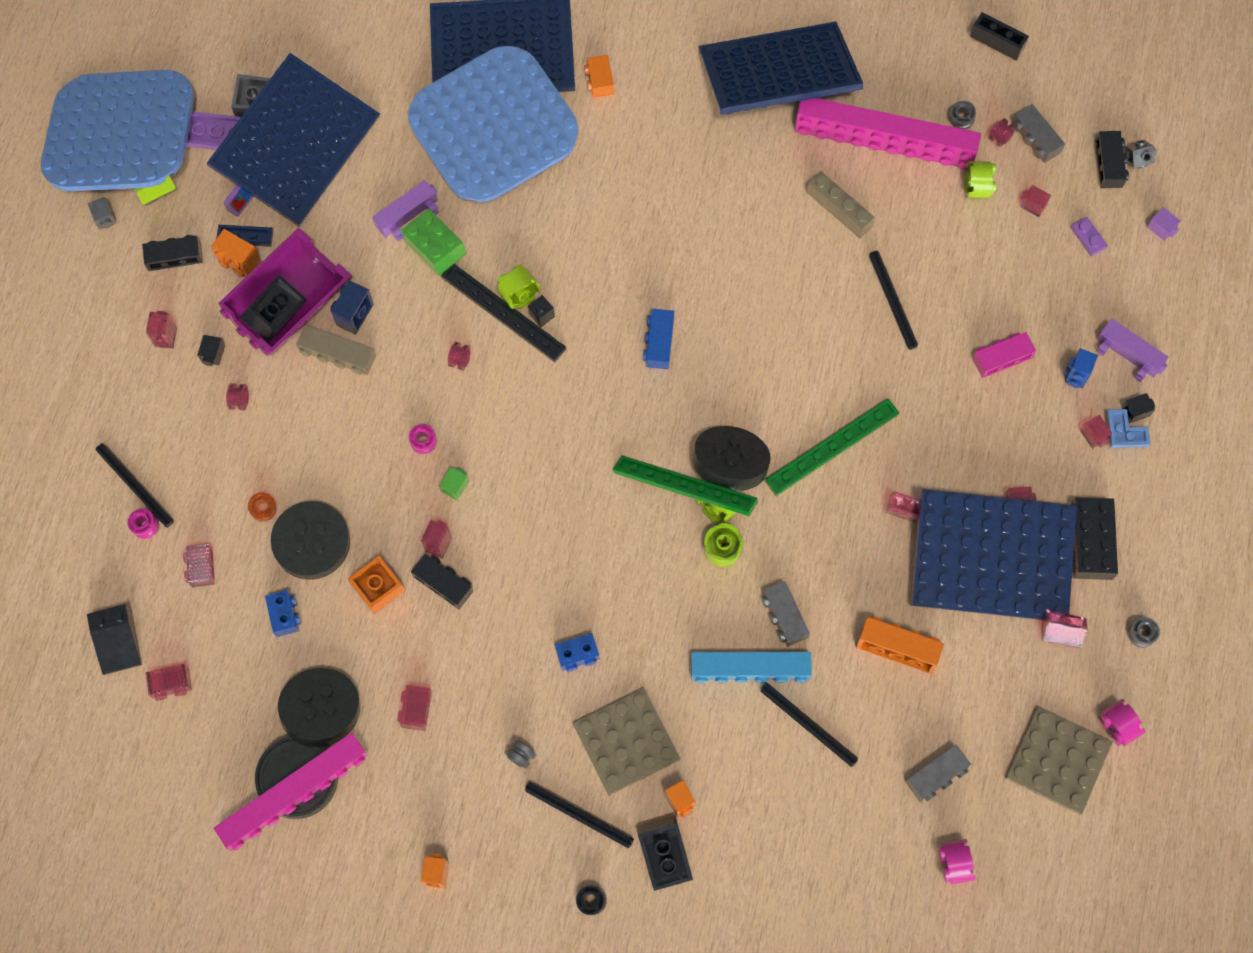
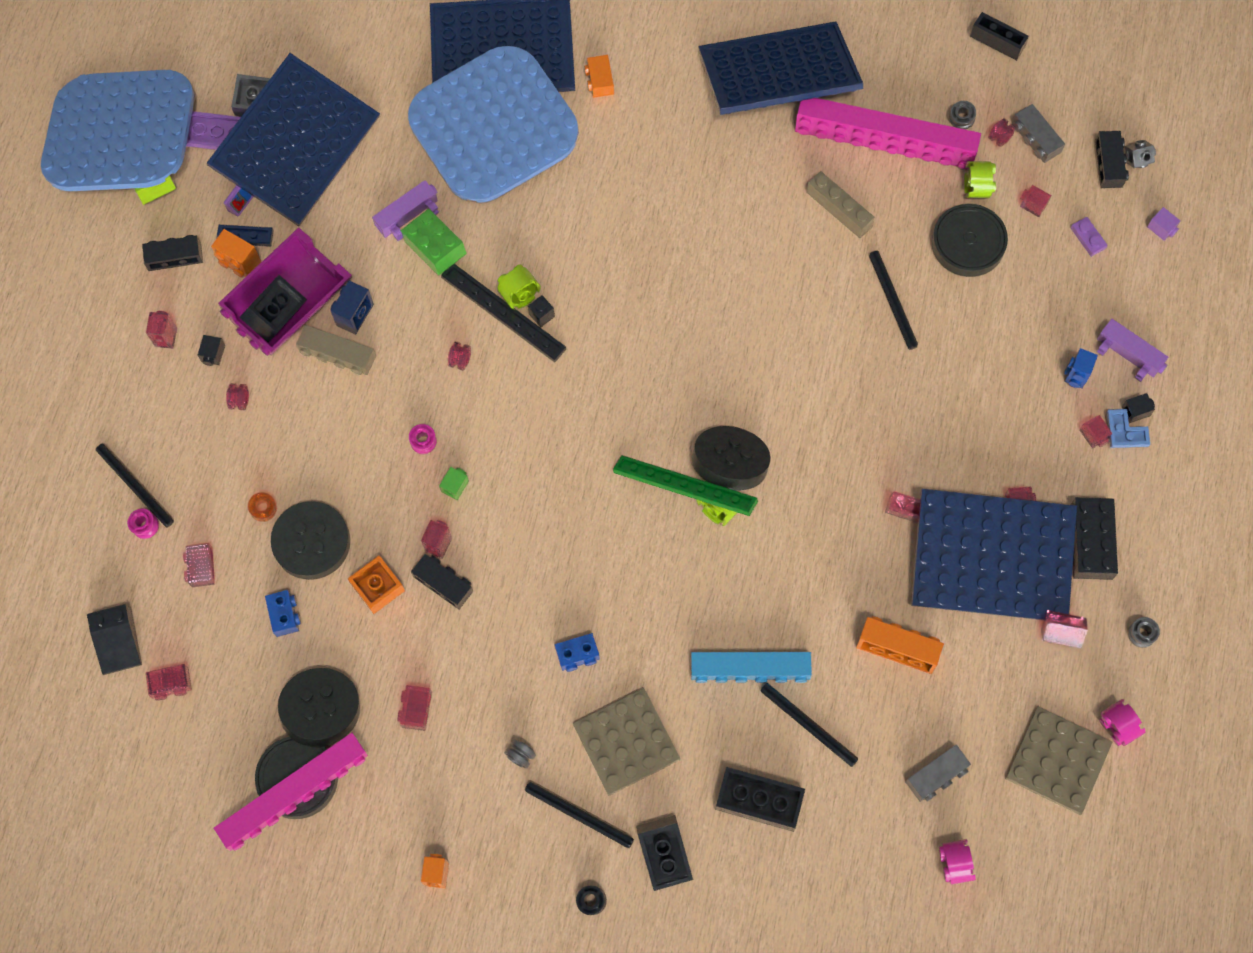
flat silver brick [87,197,116,230] -> none
blue brick [643,309,674,369] -> none
orange brick [665,780,695,818] -> none
lime brick [704,523,744,567] -> none
flat silver brick [761,581,810,647] -> none
green tile [765,398,899,496] -> none
dark pink brick [972,332,1036,378] -> none
none -> black brick [715,767,805,832]
none -> pearl dark grey brick [932,204,1008,277]

